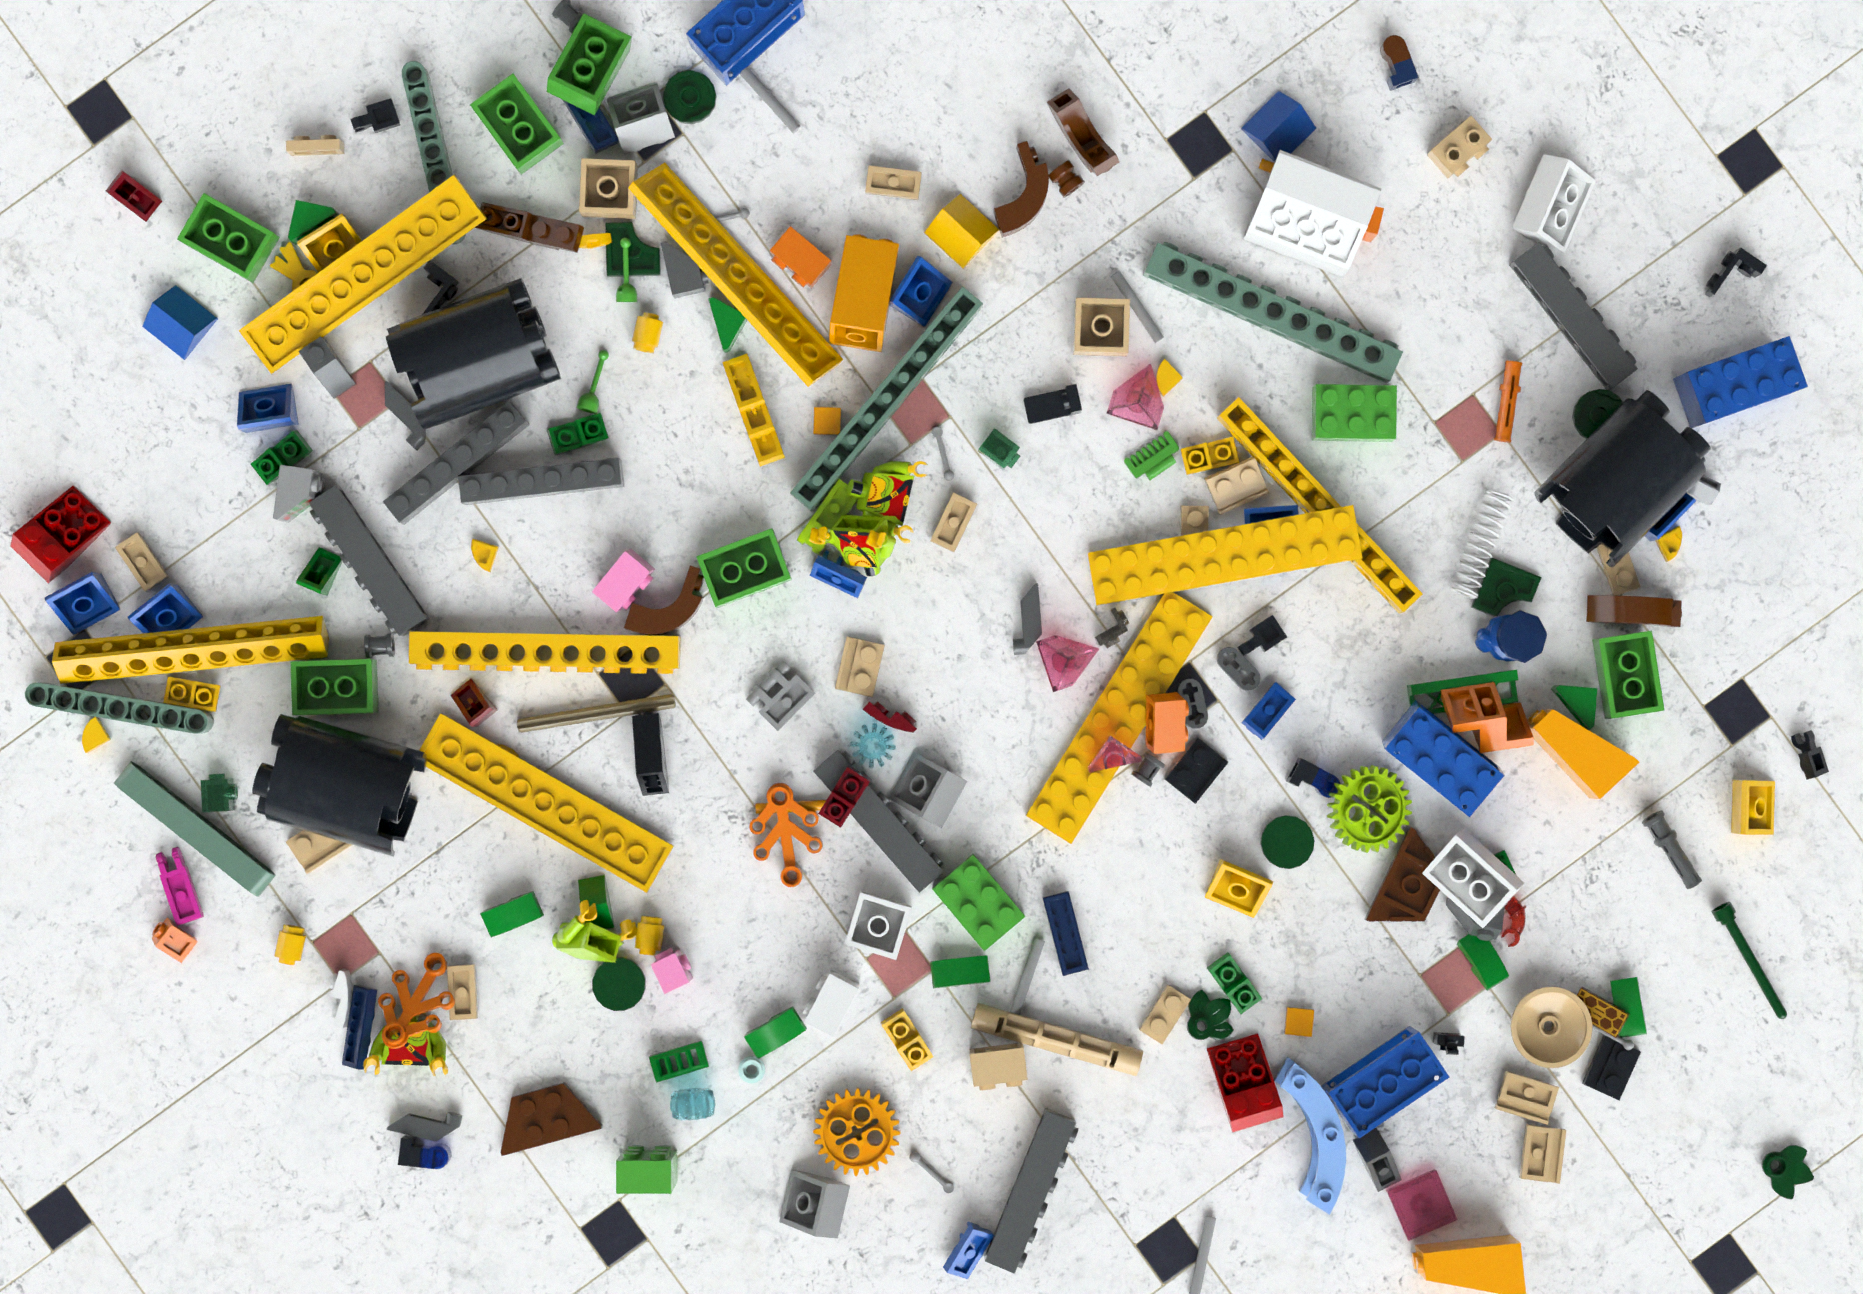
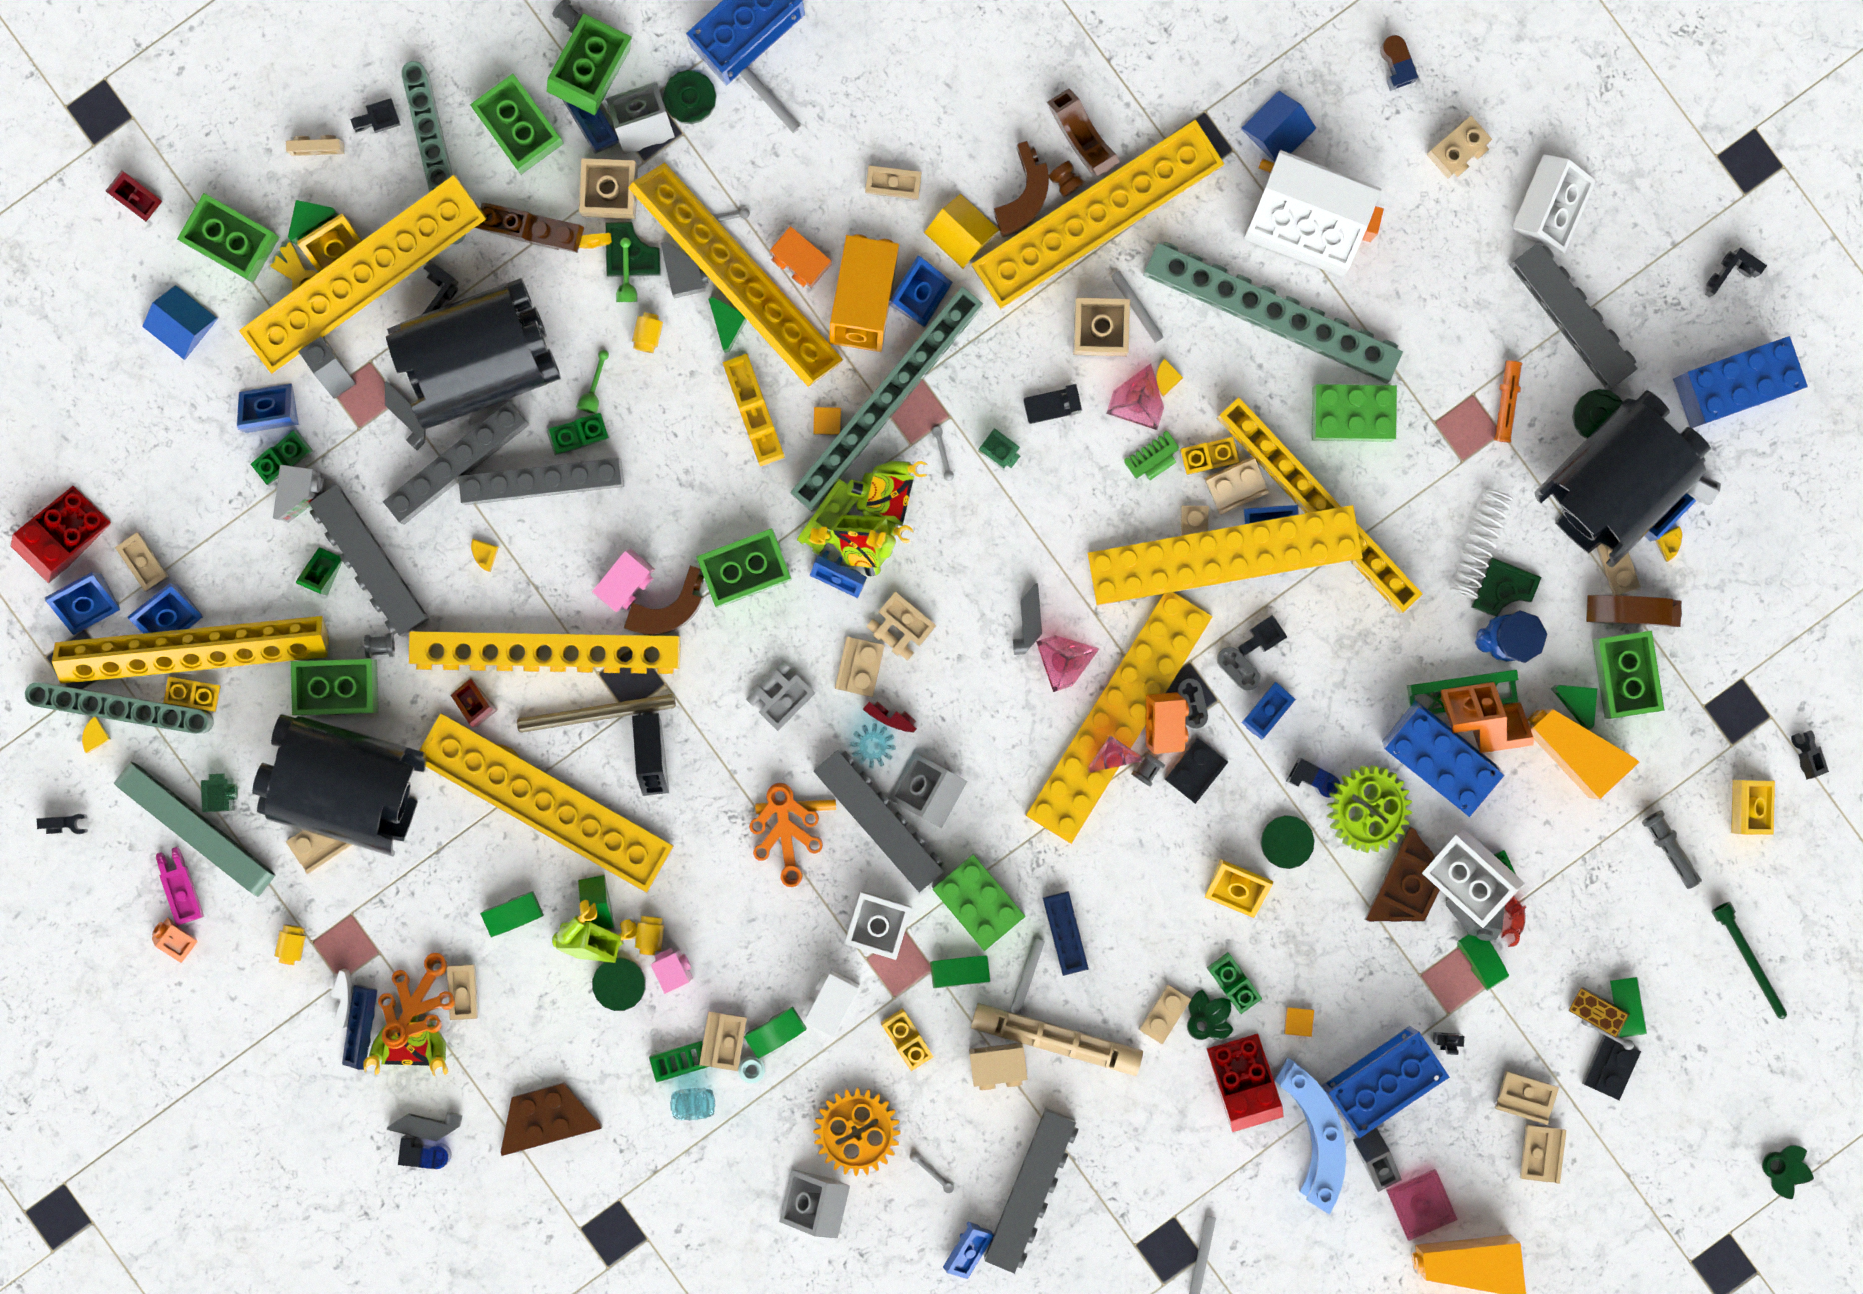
bright green brick [616,1145,677,1194] -> none
dark red slope [818,765,871,828] -> none
tan plate [930,492,977,552] -> none
clear smoke bracket [1094,608,1130,648] -> none
tan dish [1510,987,1592,1068] -> none
none -> black plate [36,814,88,834]
none -> tan plate [699,1011,747,1071]
none -> tan plate [866,592,936,661]
none -> yellow plate [971,119,1224,310]

